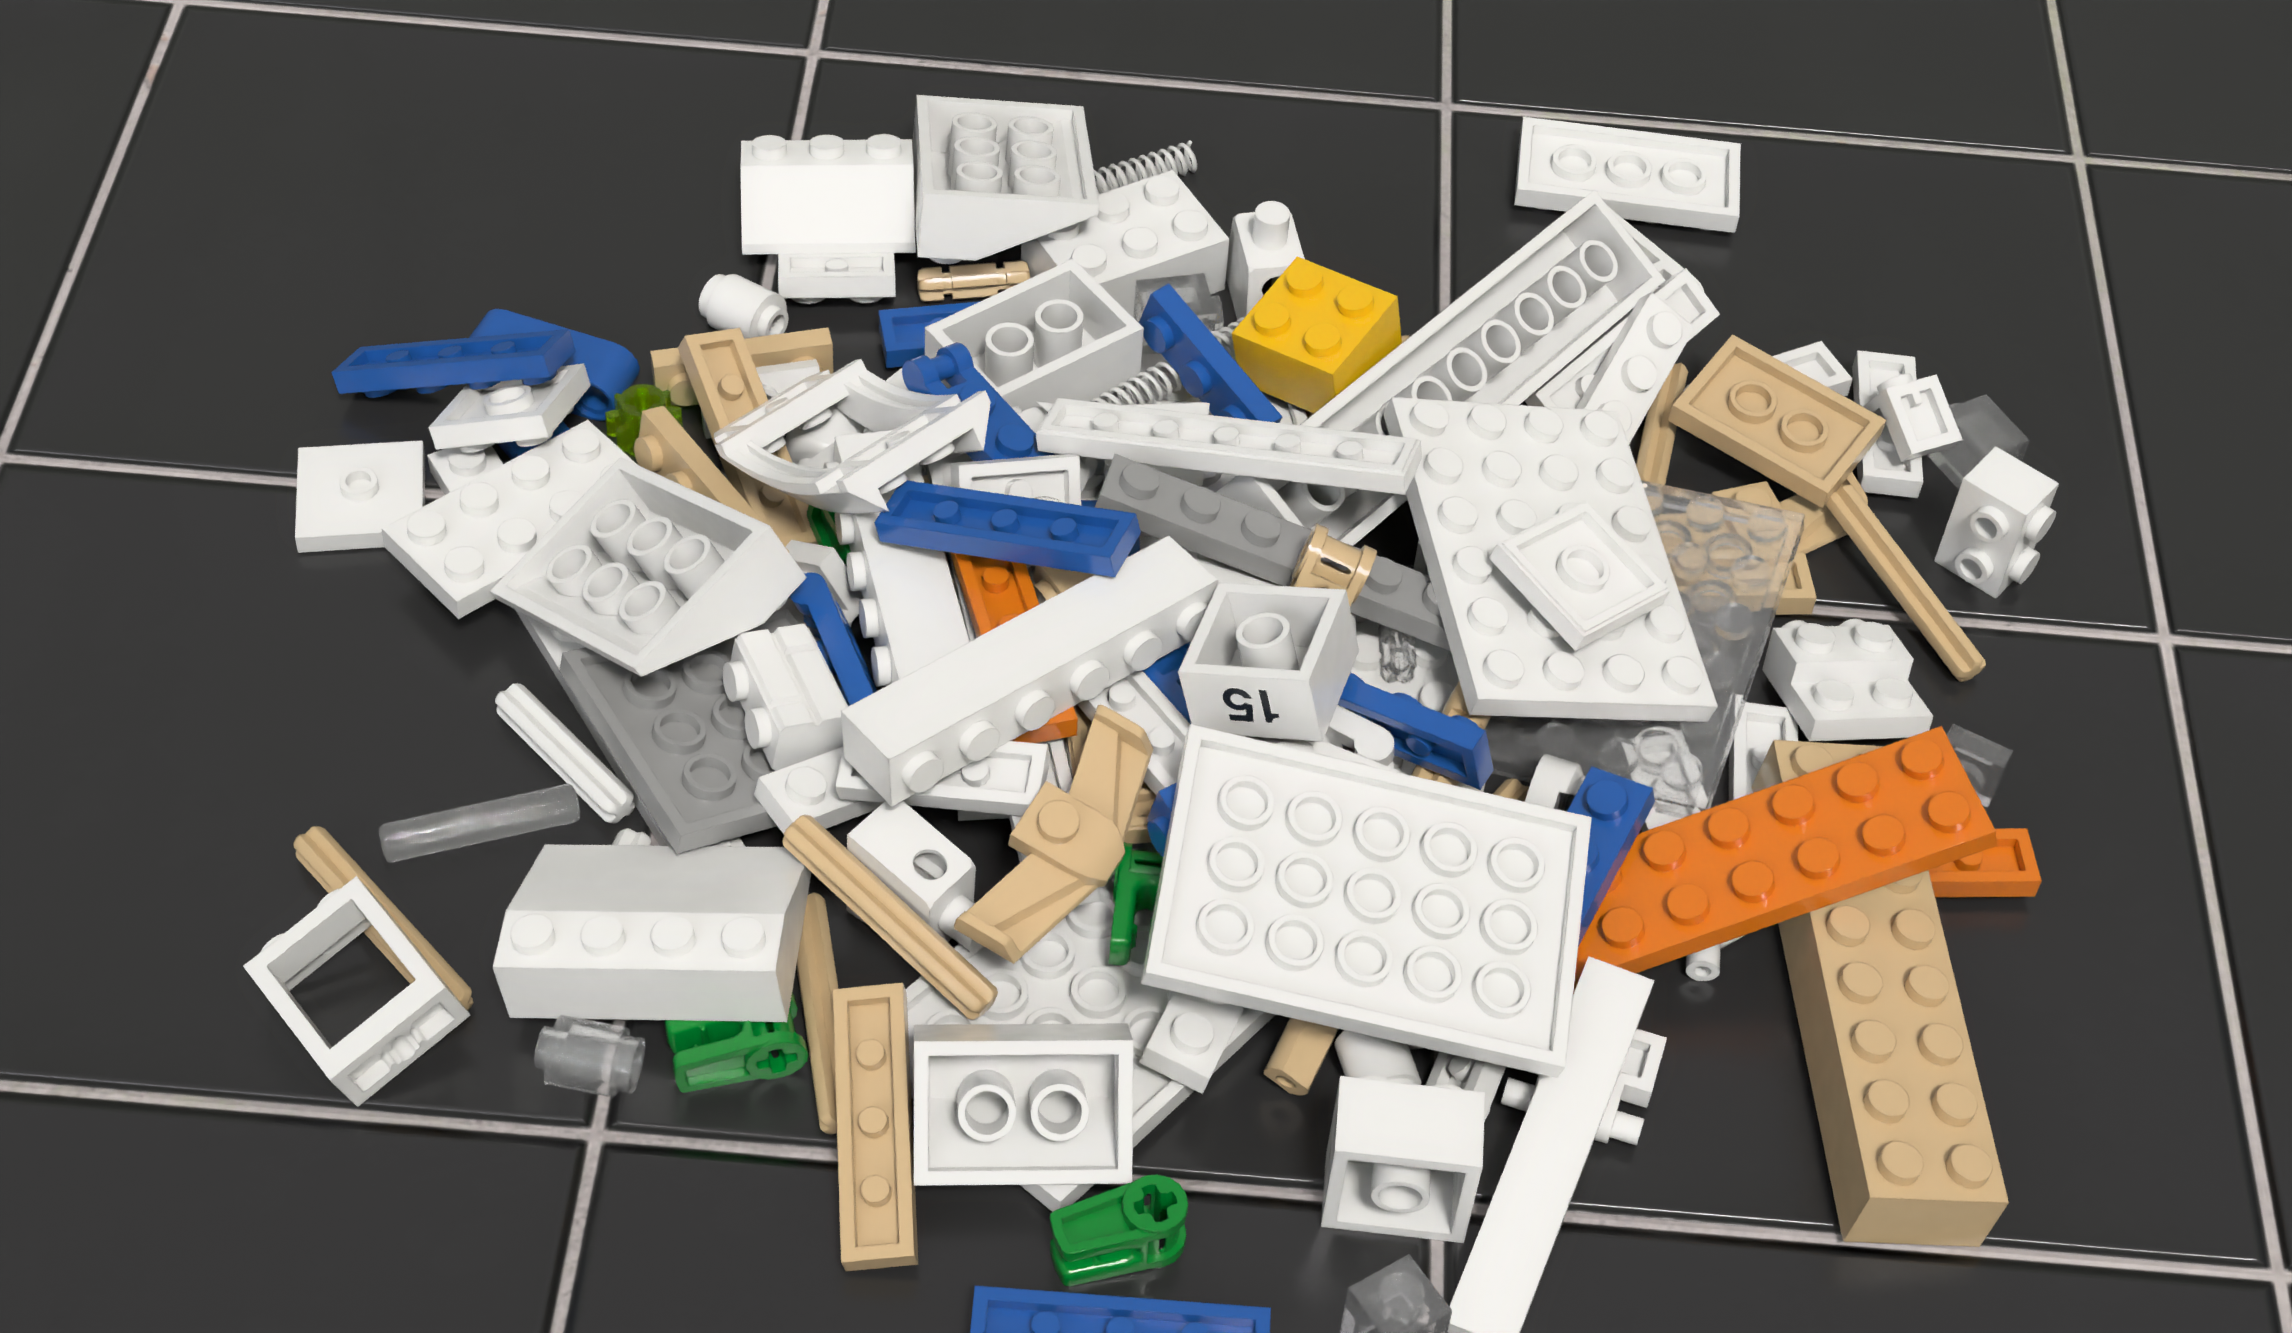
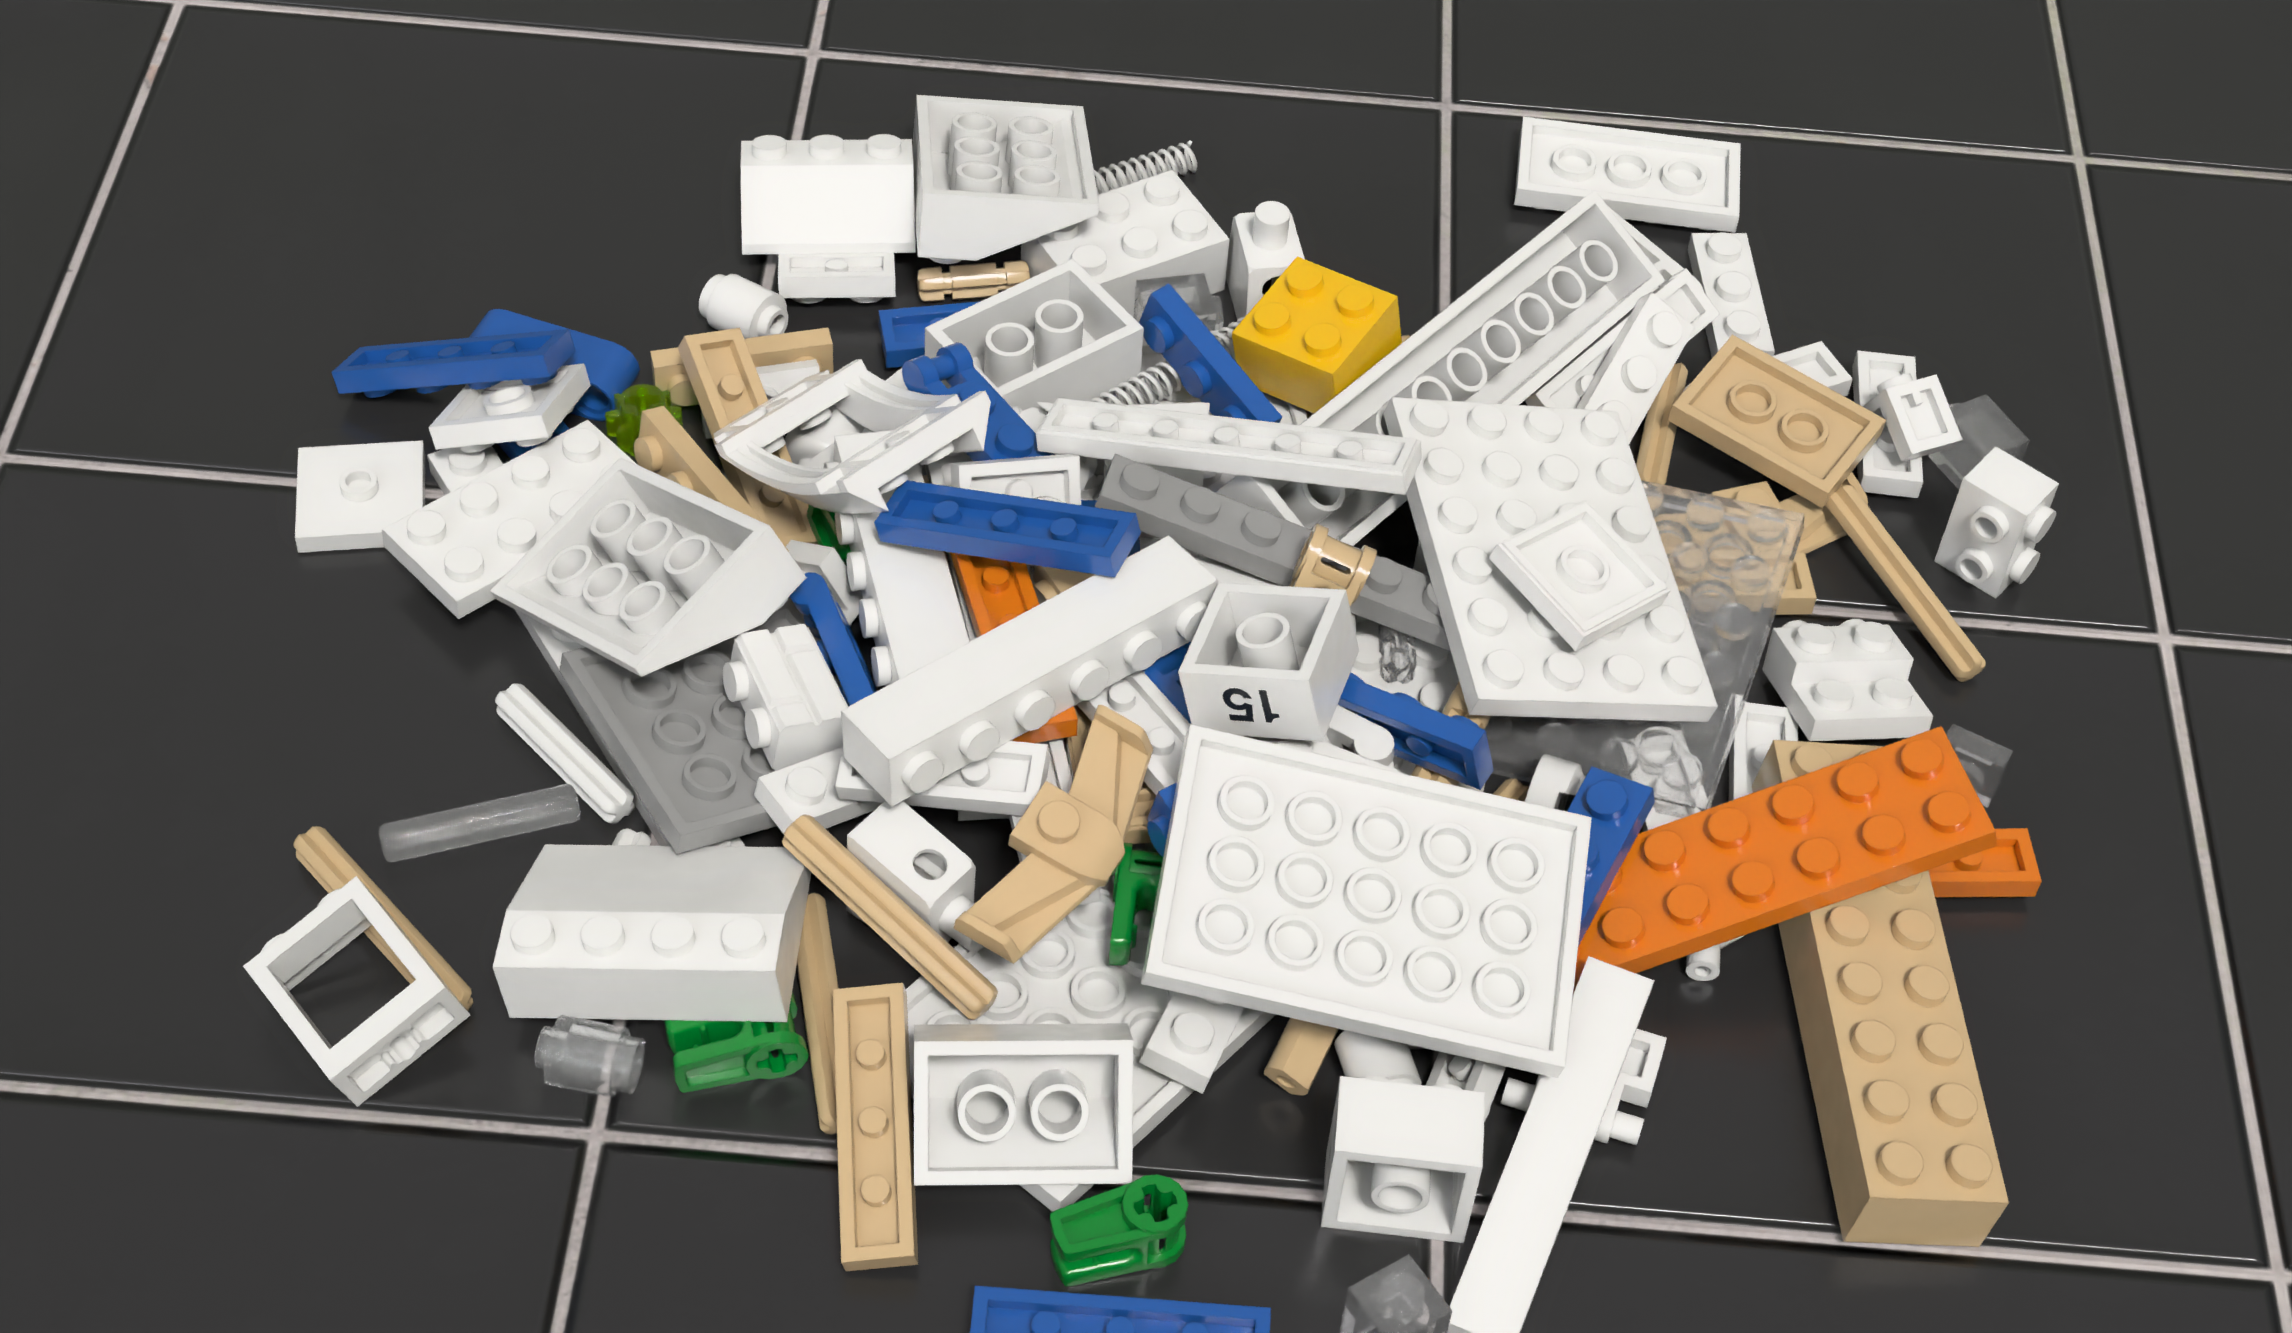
none -> white plate [1688,232,1775,358]

